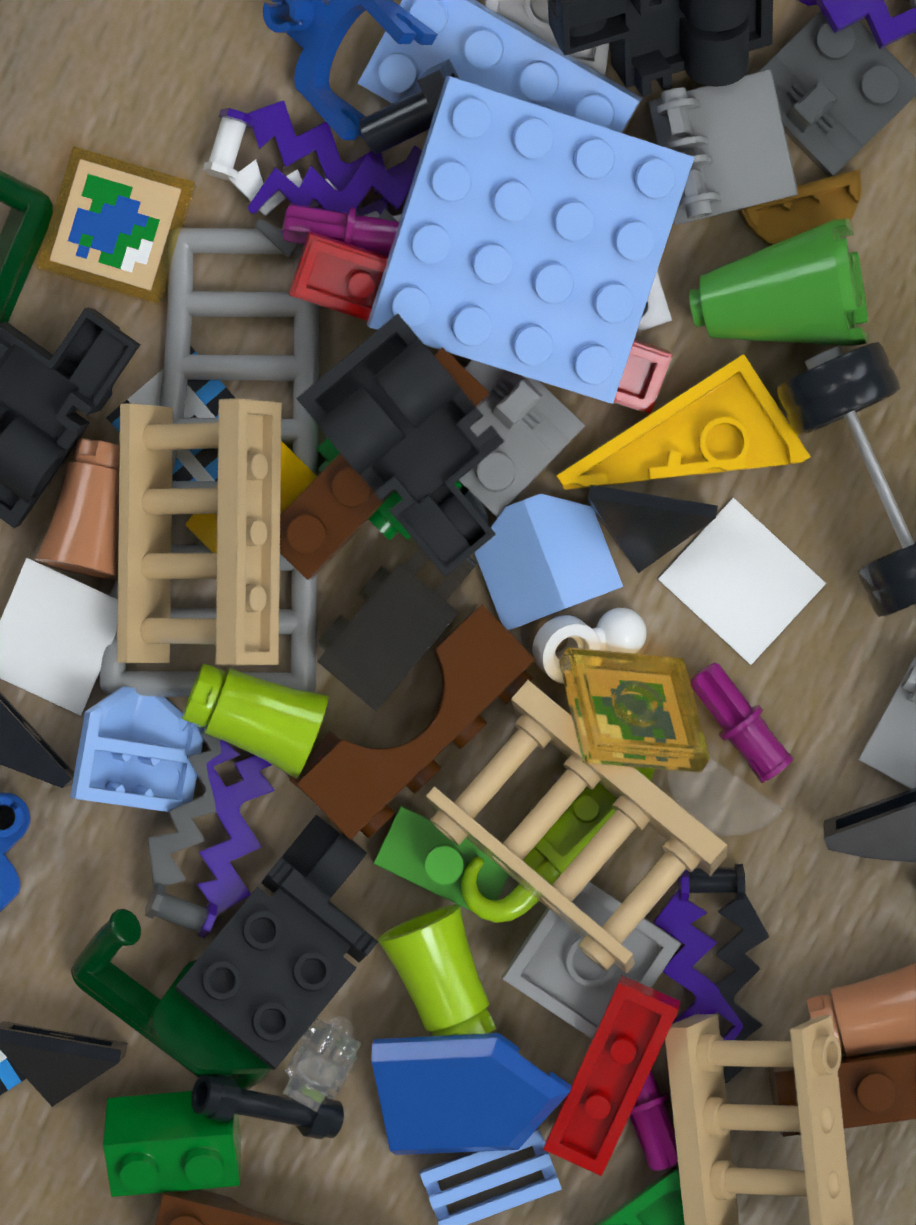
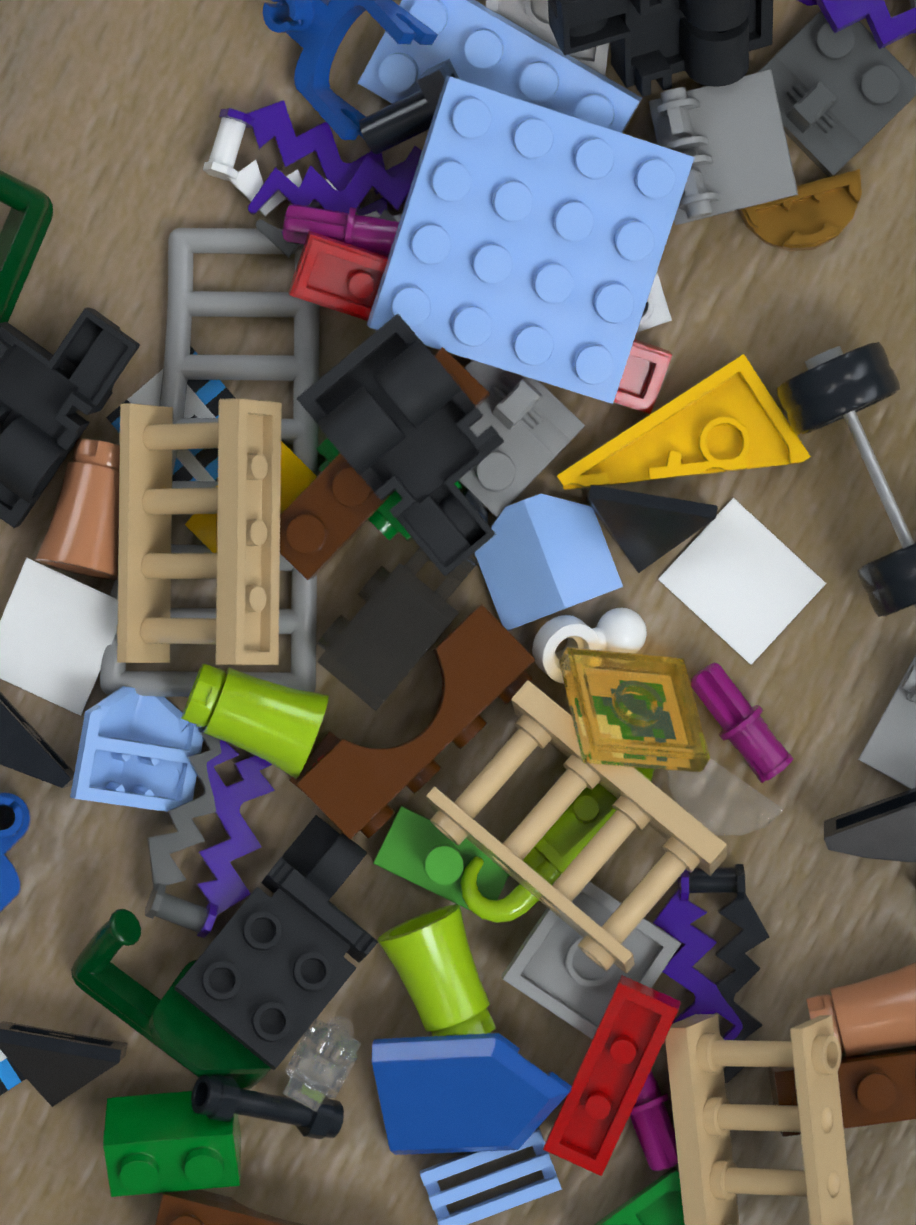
tile [36,146,196,306] -> none
bright green cone [690,218,869,346] -> none

